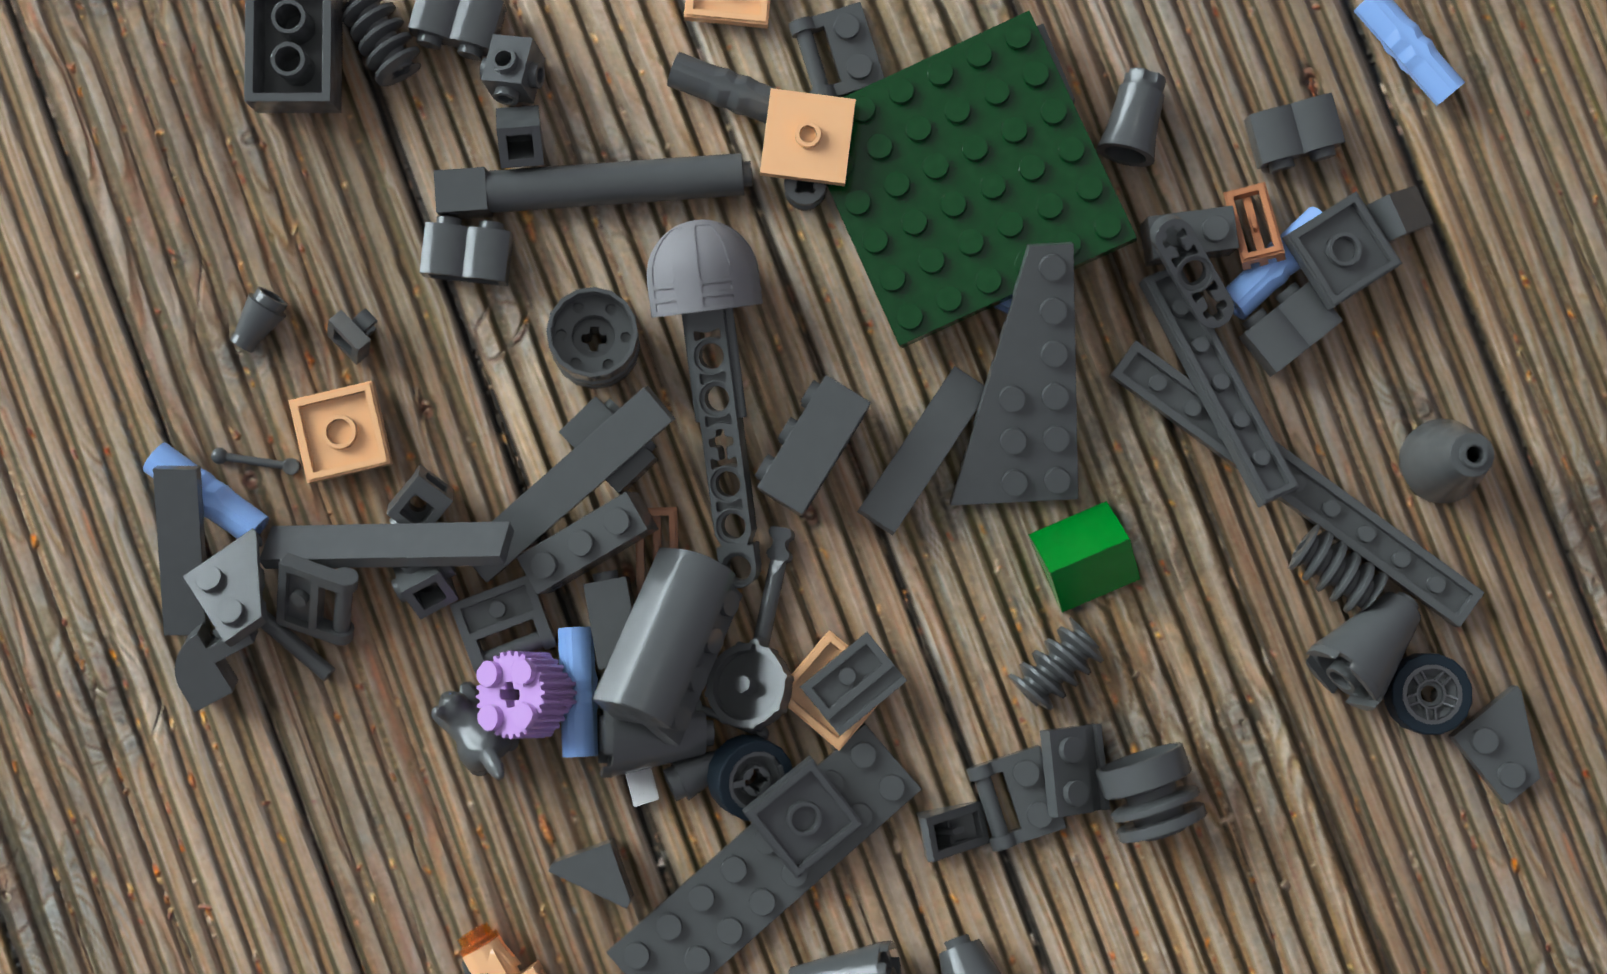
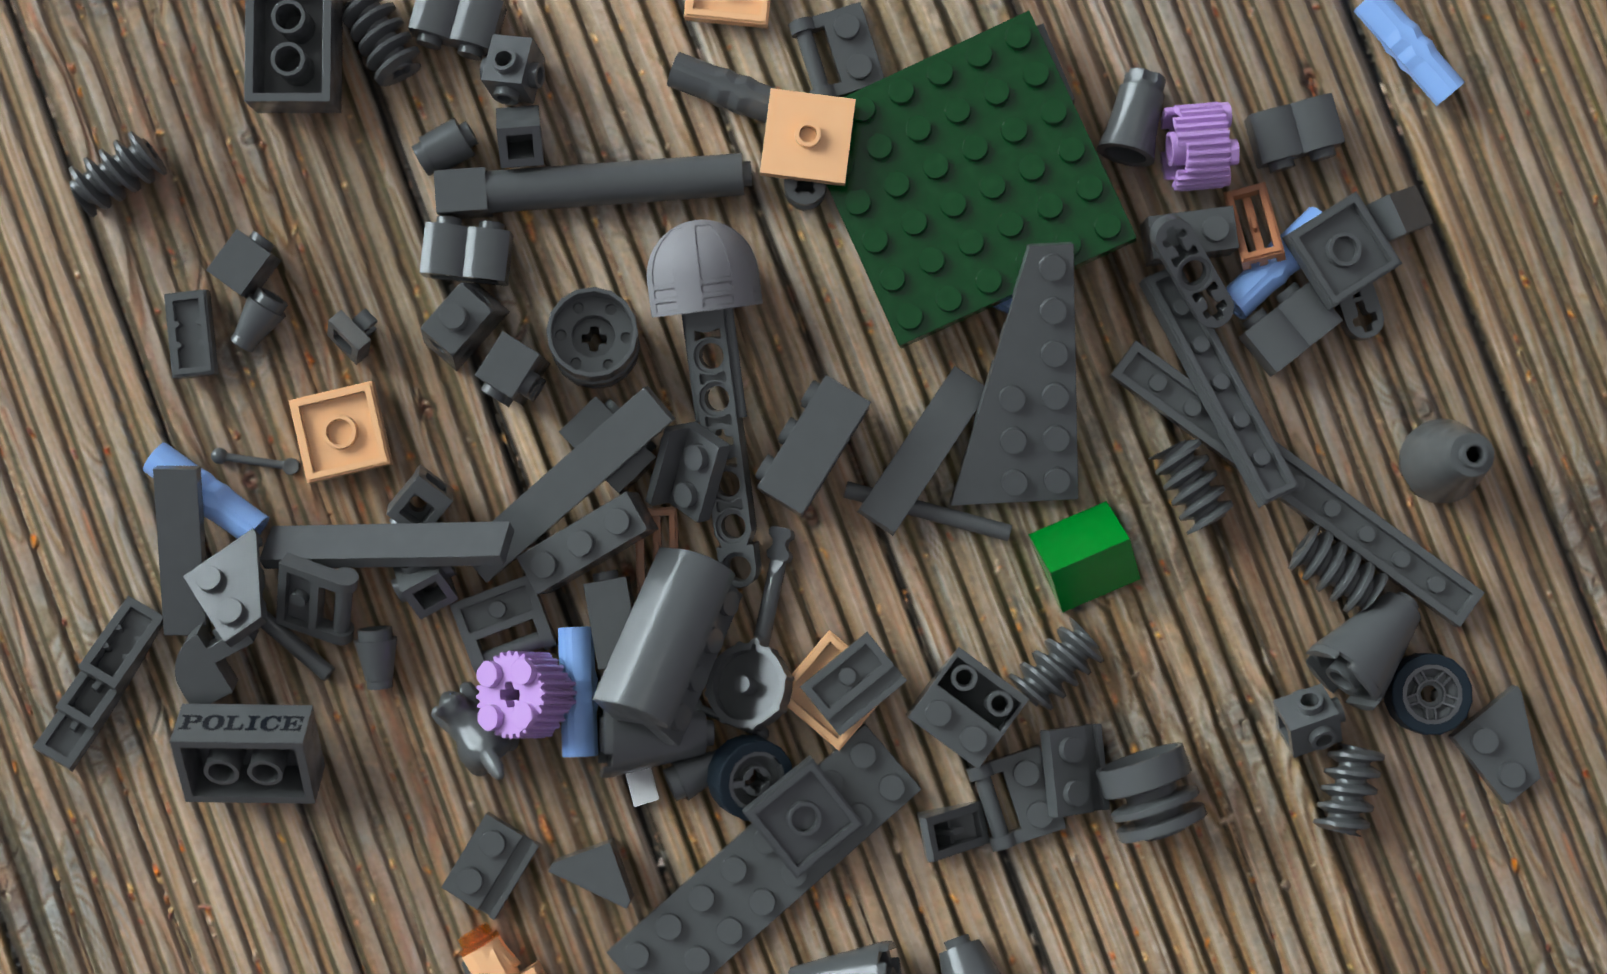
none -> dark grey slope [33,595,163,772]
none -> dark grey piece [68,131,167,217]
none -> dark grey plate [164,289,219,380]
none -> dark grey brick [169,704,325,804]
none -> dark grey brick [206,229,282,298]
none -> dark grey cone [354,625,397,690]
none -> dark grey brick [412,118,479,176]
none -> dark grey torso [420,282,510,371]
none -> dark grey plate [441,812,541,920]
none -> dark grey brick [474,331,550,407]
none -> dark grey bracket [645,421,731,523]
none -> dark grey bar [843,481,1012,541]
none -> dark grey slope [906,647,1029,769]
none -> dark grey piece [1148,439,1234,535]
none -> lavender brick [1160,102,1240,192]
none -> dark grey brick [1273,683,1346,758]
none -> dark grey piece [1313,742,1385,837]
none -> dark grey beam [1335,283,1384,341]

